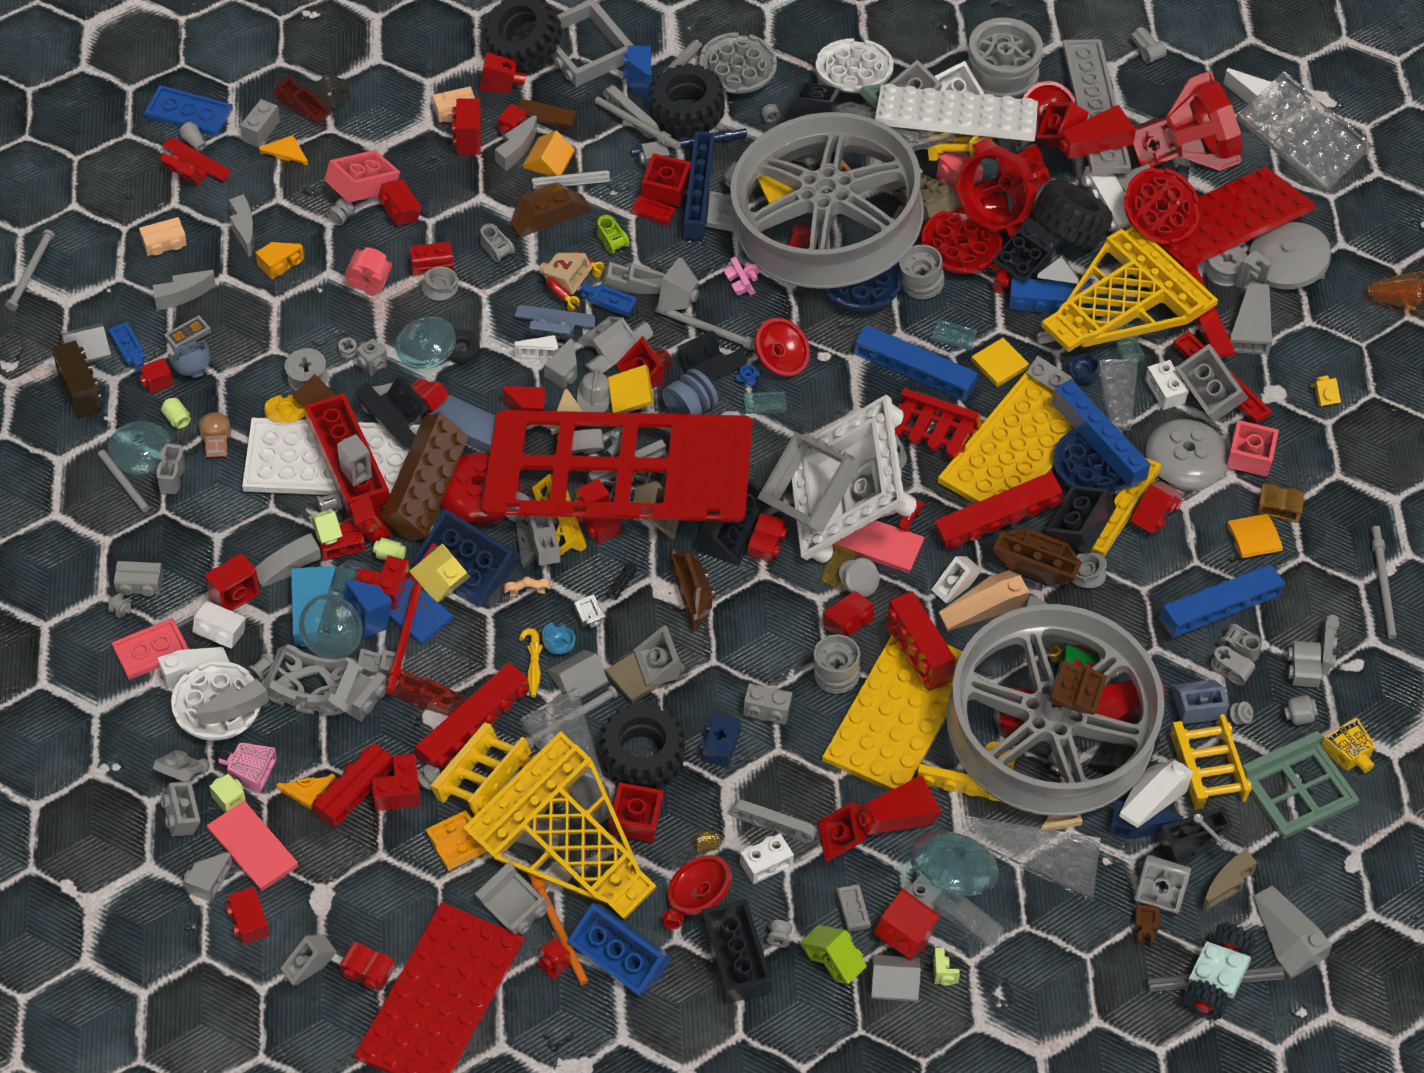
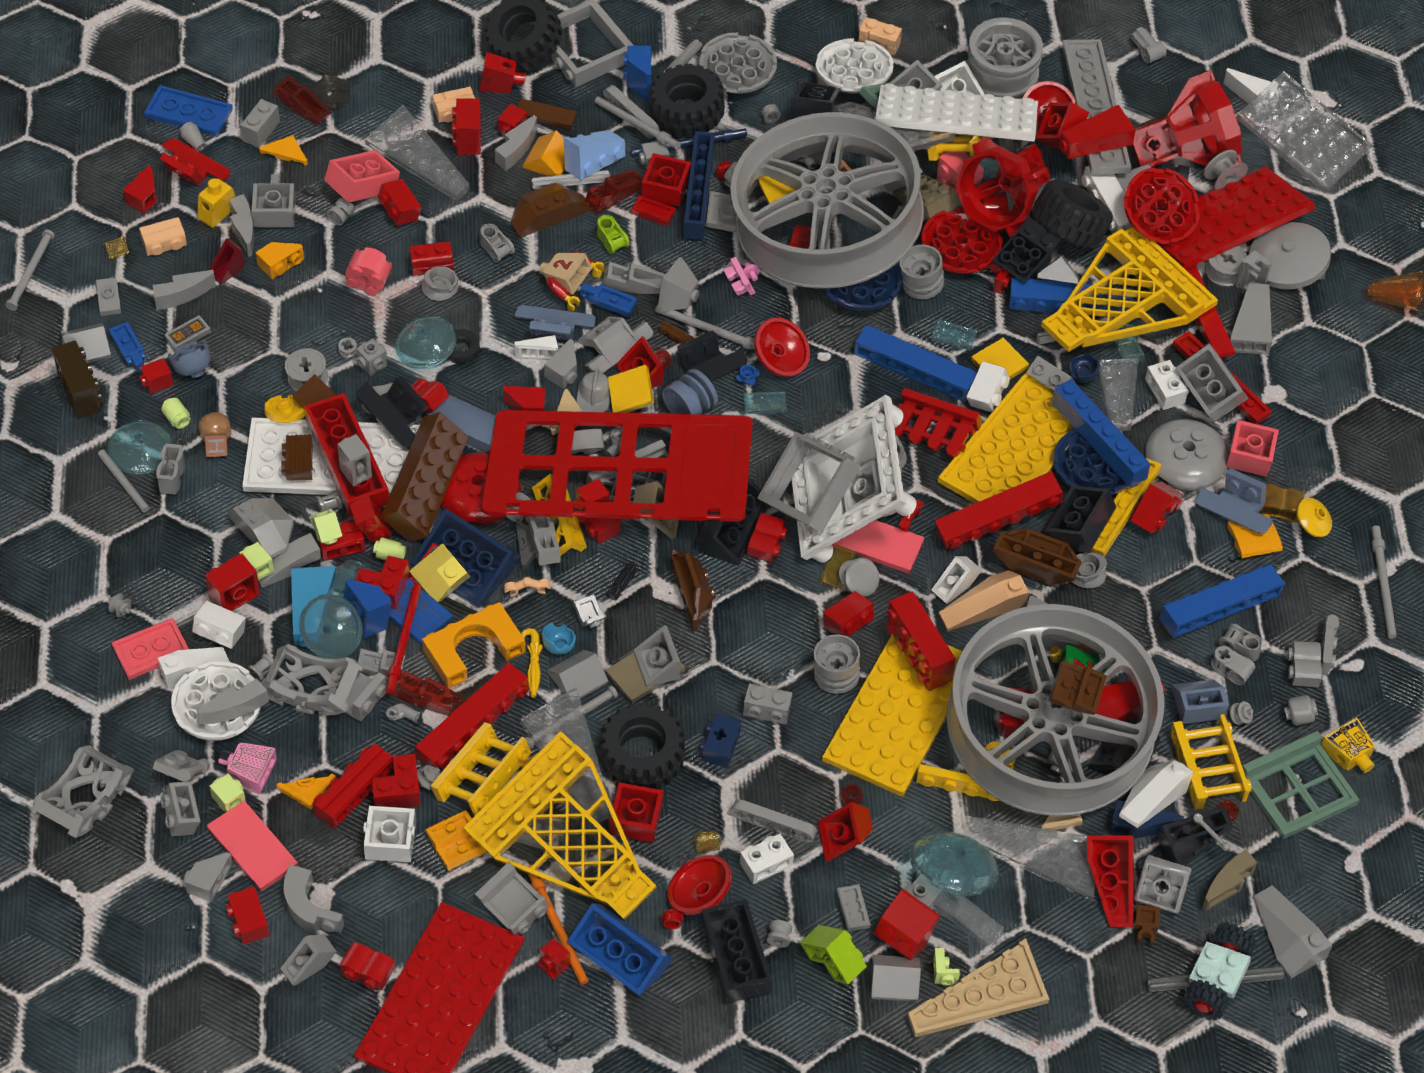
light grey brick [114,561,163,596] -> none
red slope [857,776,942,835] -> none
yellow bracket [1311,376,1341,407] -> none
none -> light grey fence [31,746,134,838]
none -> light grey plate [96,277,121,316]
none -> clear yellow slope [103,236,129,259]
none -> red slope [123,165,157,214]
none -> yellow torso [198,179,236,228]
none -> dark red slope [208,238,245,284]
none -> light grey wedge [227,498,294,558]
none -> yellowish green brick [239,542,274,581]
none -> light grey hinge [252,174,296,227]
none -> reddish brown brick [281,434,313,481]
none -> light grey arch [284,864,344,935]
none -> white brick [364,806,416,862]
none -> clear wing [365,105,470,201]
none -> light grey arm [386,703,420,722]
none -> light orange arch [422,602,526,689]
none -> light blue wedge [563,130,625,180]
none -> clear red slope [585,169,644,213]
none -> reddish brown axle [659,321,694,344]
none -> red plate [716,161,732,180]
none -> clear red plate [841,784,863,804]
none -> light nougat brick [858,17,902,55]
none -> tan wing [908,938,1049,1037]
none -> white brick [967,361,1010,412]
none -> red wedge [1087,835,1134,928]
none -> sand blue plate [1196,468,1273,534]
none -> light grey piece [1204,150,1248,190]
none -> clear red plate [1217,800,1239,822]
none -> yellow dish [1297,498,1332,538]

